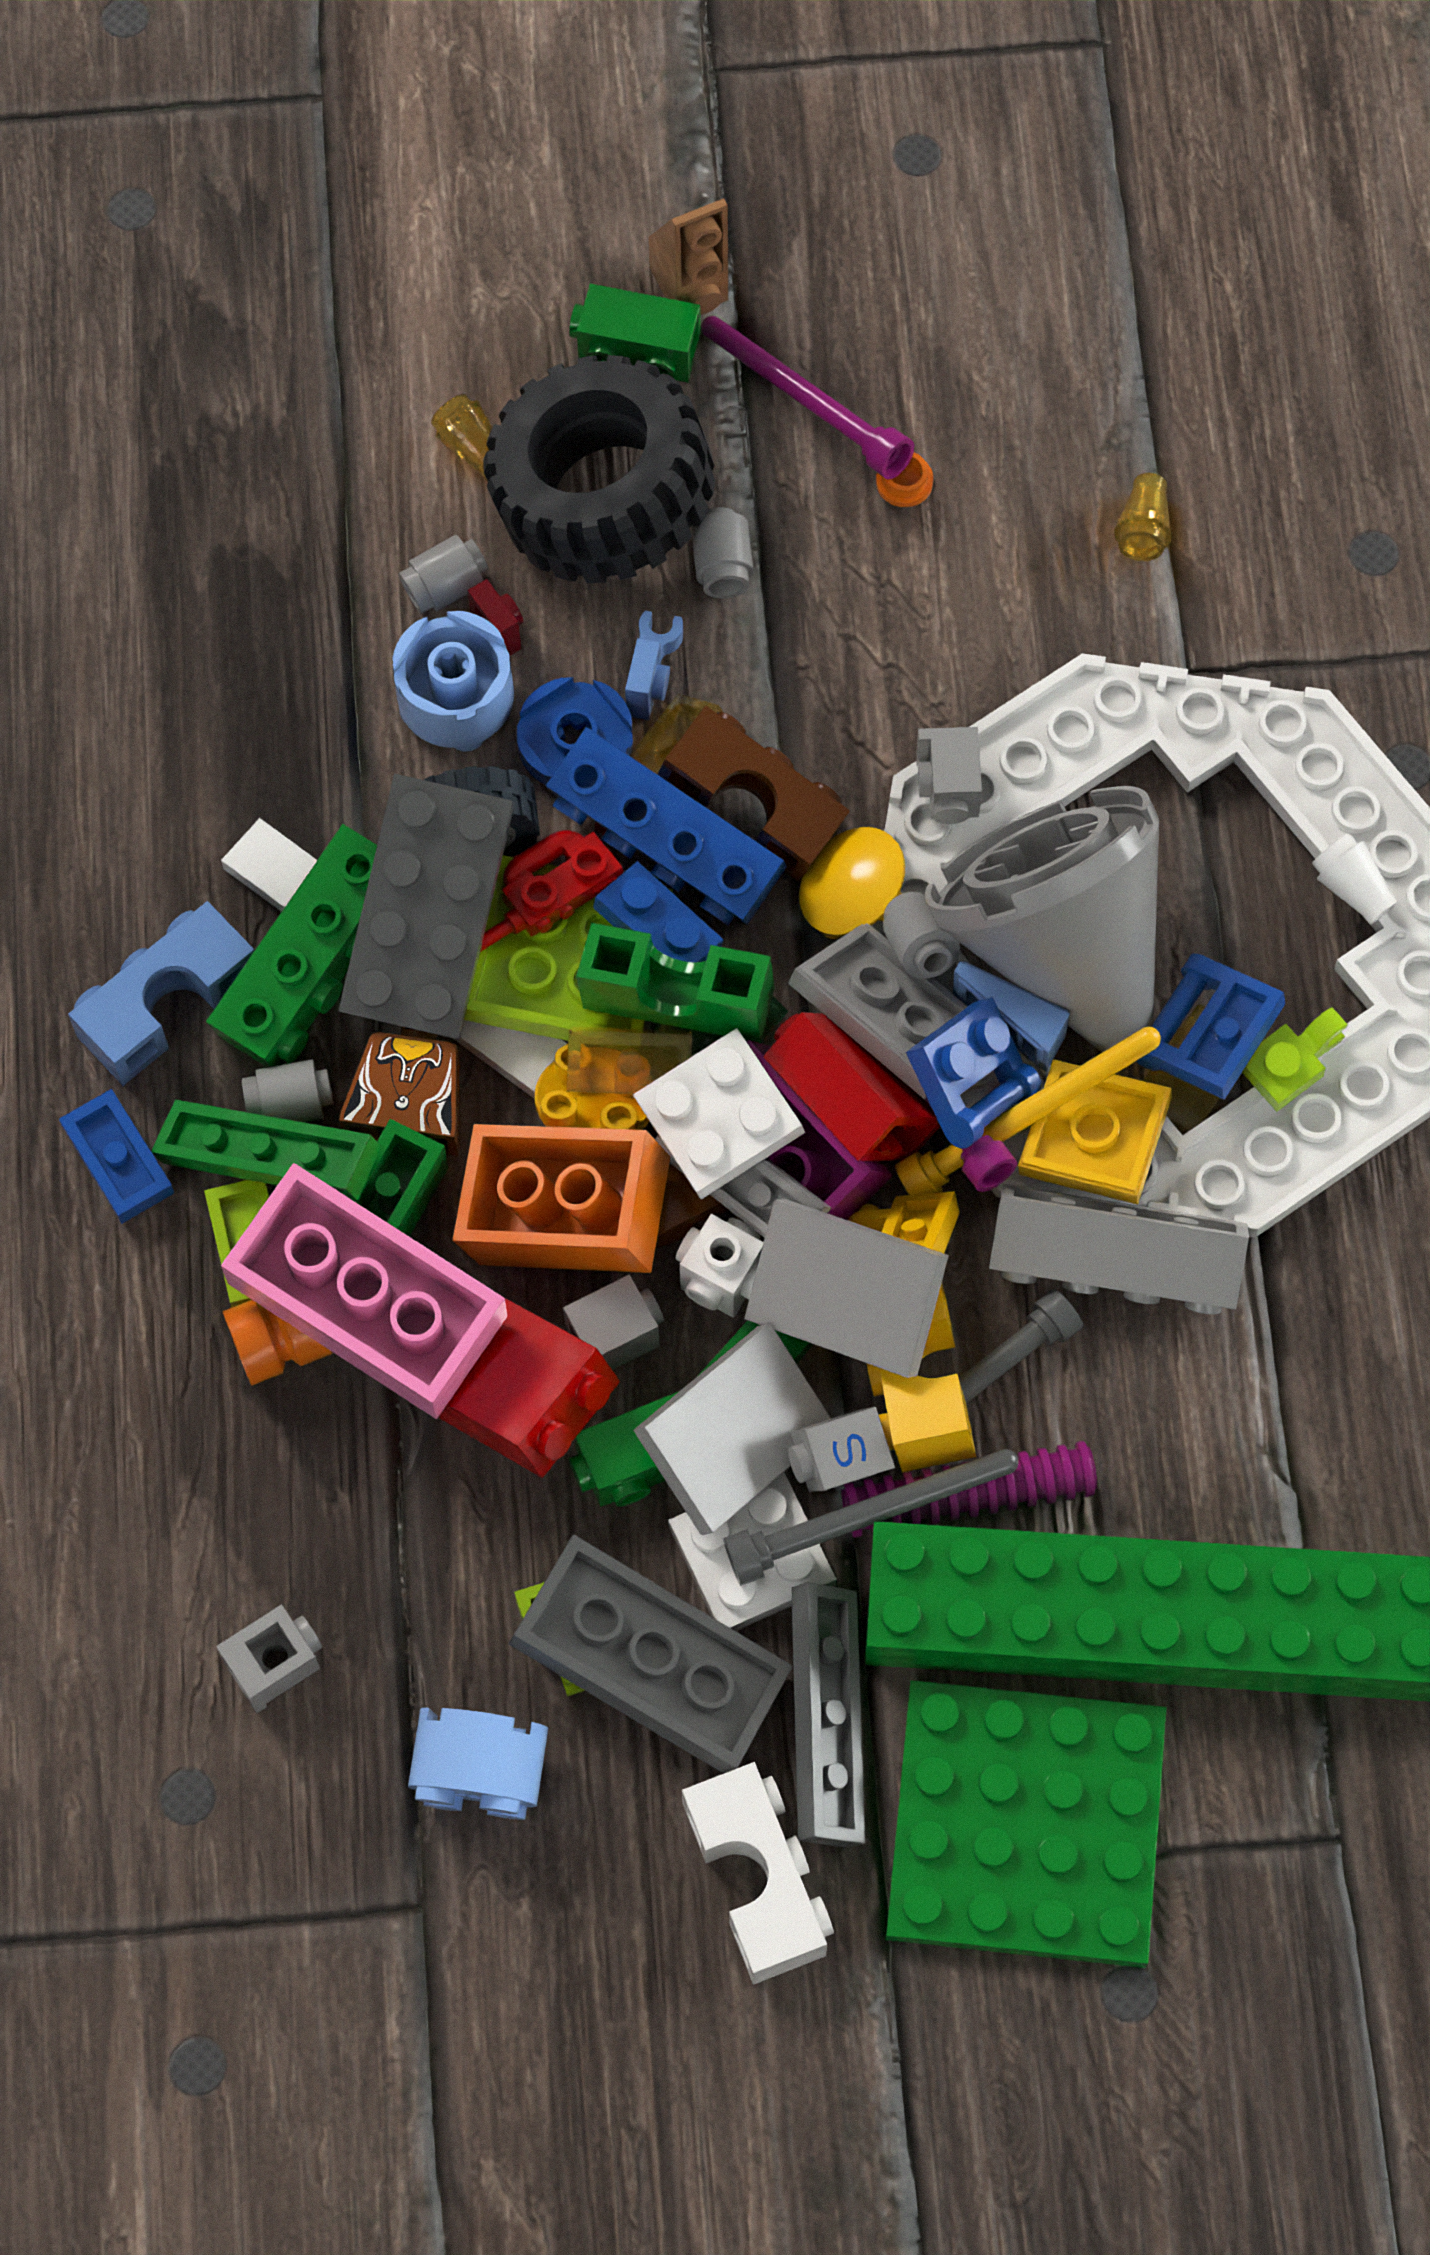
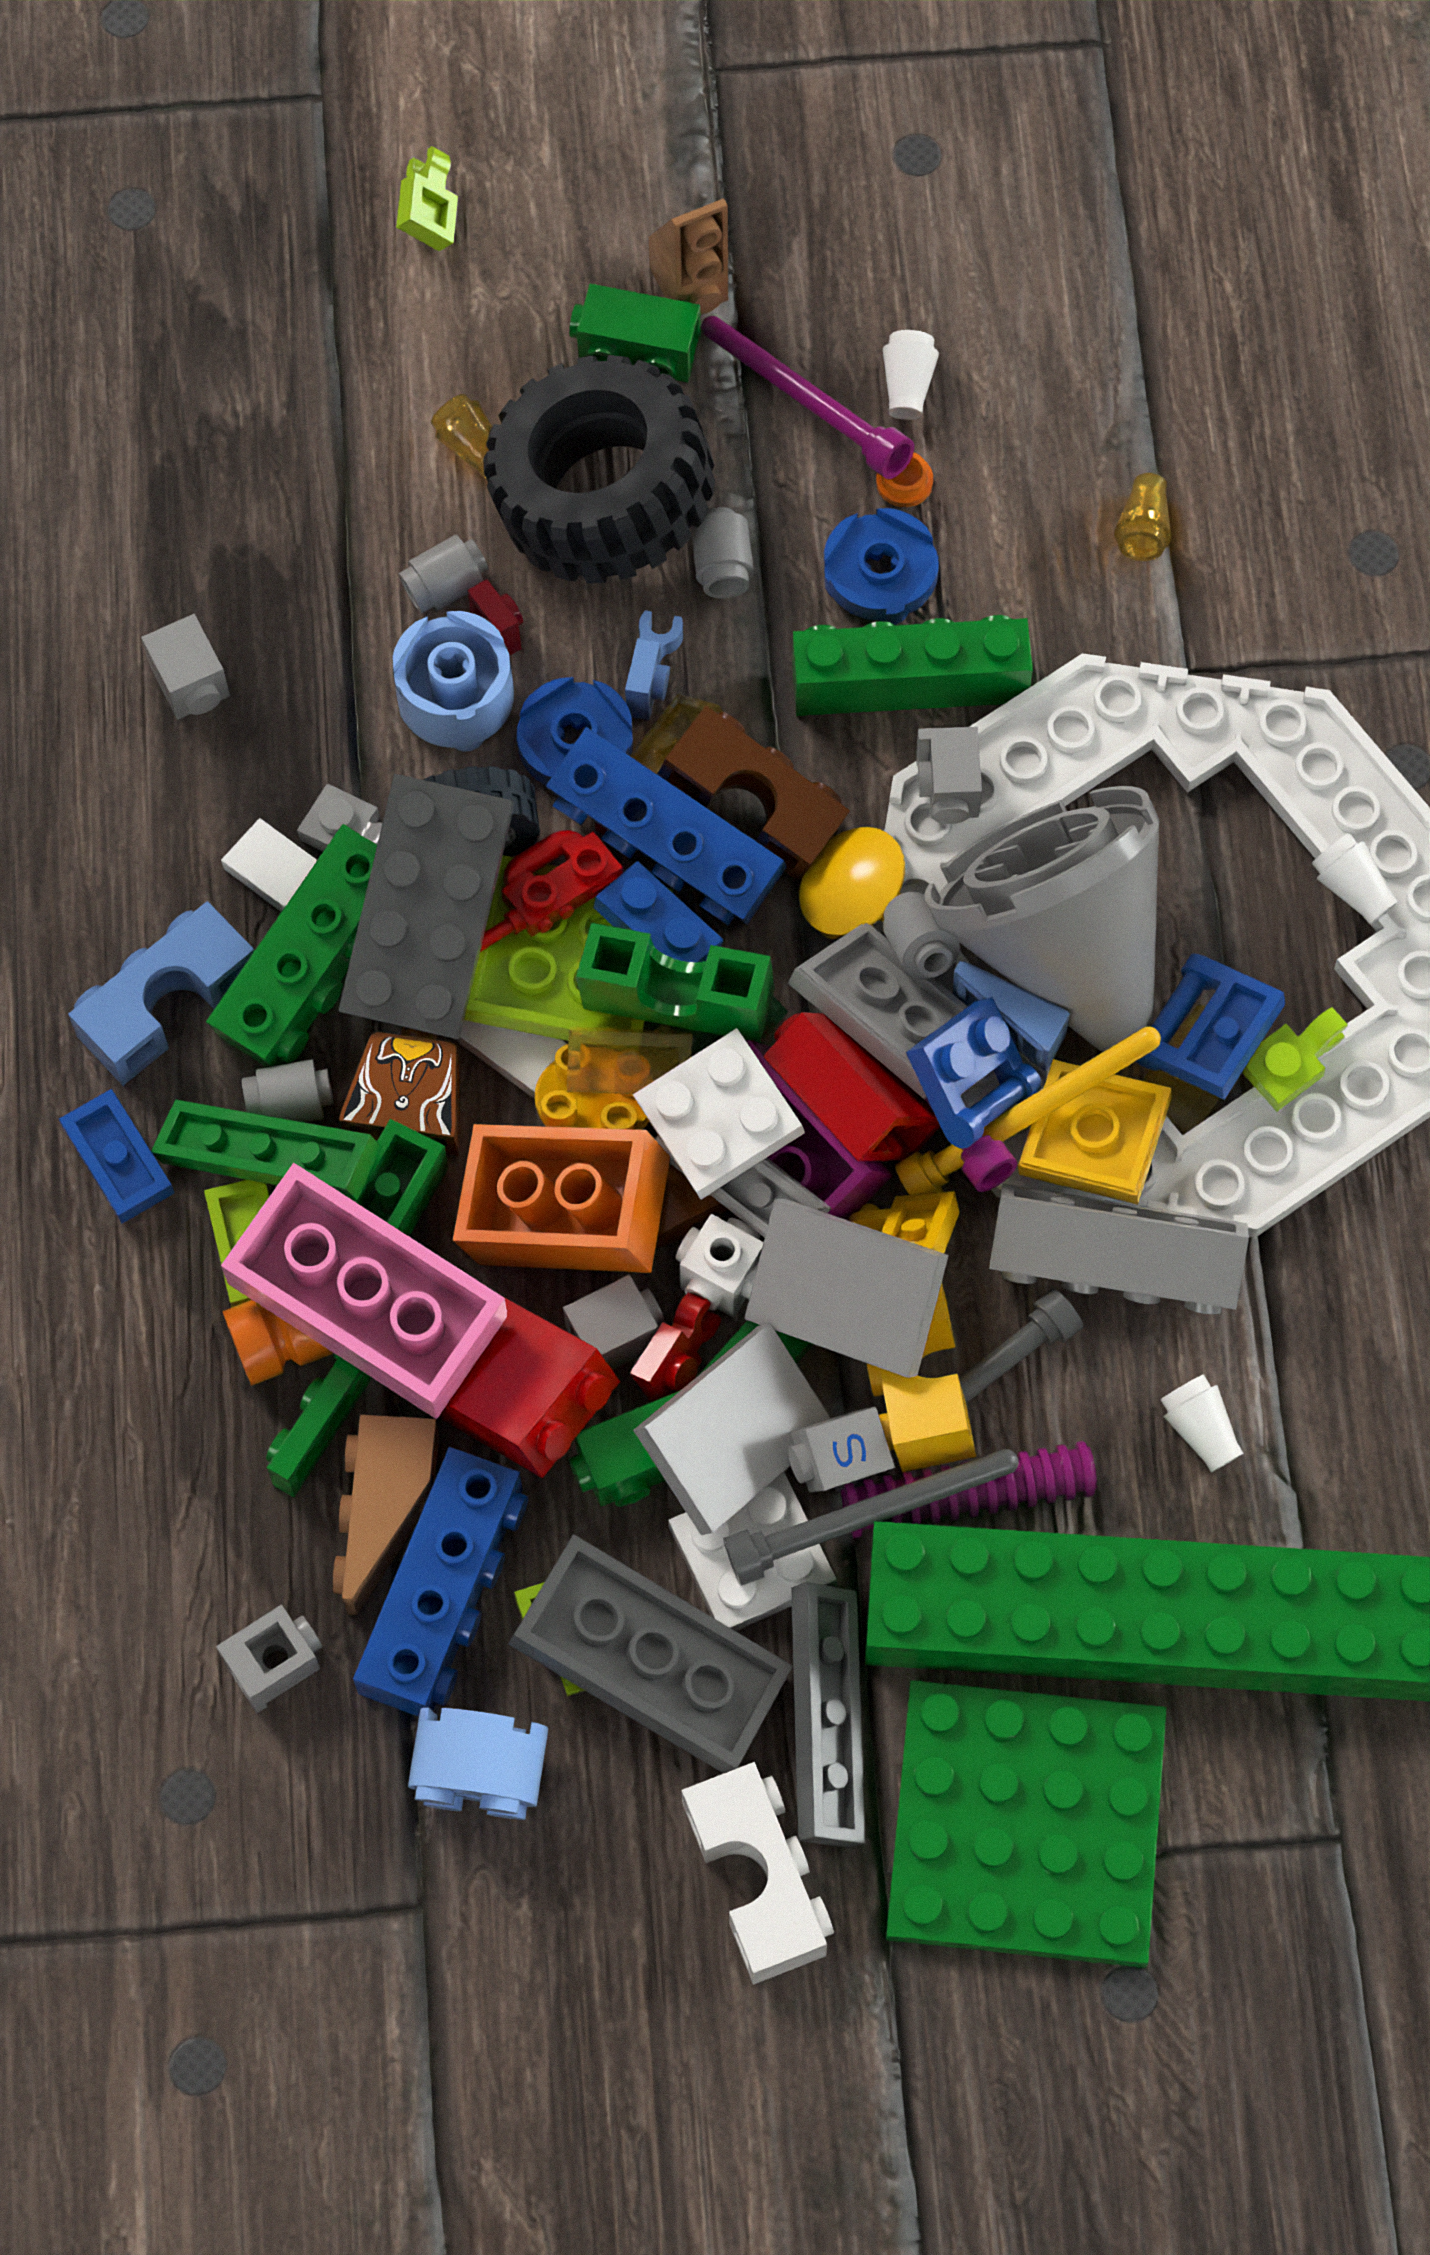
none -> light grey brick [141,614,230,720]
none -> green plate [266,1353,372,1497]
none -> light grey plate [297,783,382,851]
none -> medium nougat slope [333,1415,440,1615]
none -> blue brick [353,1447,528,1717]
none -> lime plate [396,146,458,251]
none -> red plate [630,1292,721,1402]
none -> green brick [792,615,1033,716]
none -> blue plate [824,508,939,625]
none -> white cone [883,330,939,420]
none -> white cone [1161,1374,1244,1472]

